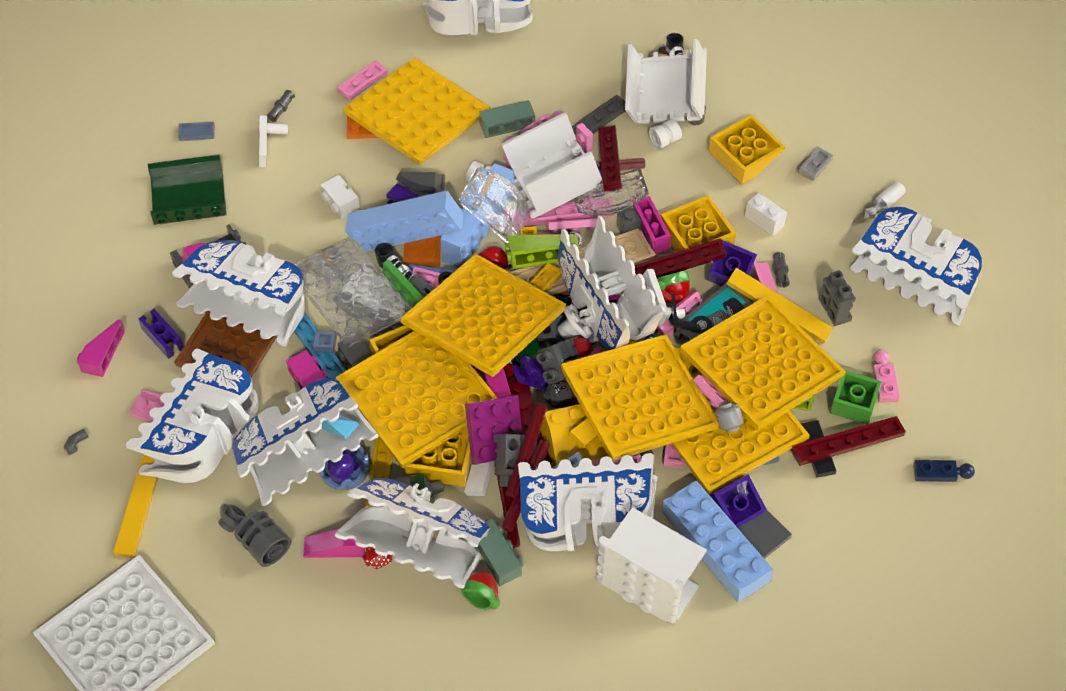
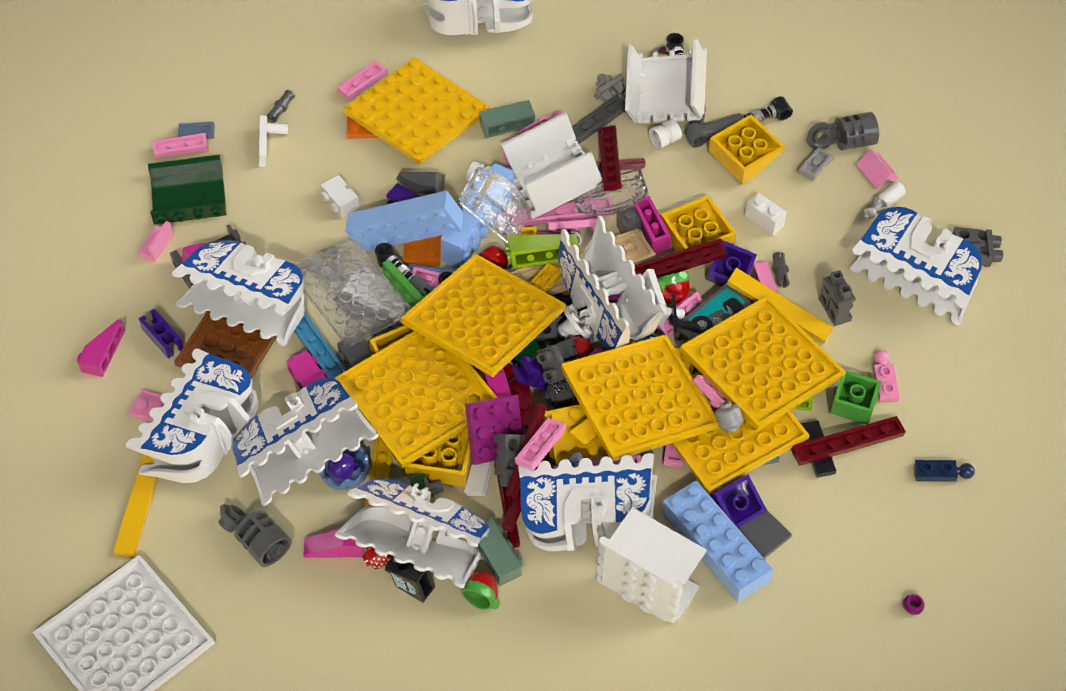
dark grey arm [64,429,88,455] -> none
sand blue plate [313,330,336,352] -> none
medium azure slope [321,415,359,439] -> none
bright pink plate [575,123,593,154] -> none
none -> bright pink panel [138,221,173,262]
none -> bright pink plate [152,133,208,159]
none -> black torso [385,560,435,603]
none -> bright pink plate [515,417,566,471]
none -> light grey hips [594,73,626,103]
none -> piece [684,96,793,148]
none -> dark grey cylinder [807,112,879,151]
none -> bright pink panel [856,149,899,188]
none -> magenta plate [903,594,925,615]
none -> dark grey hips [952,227,1004,267]

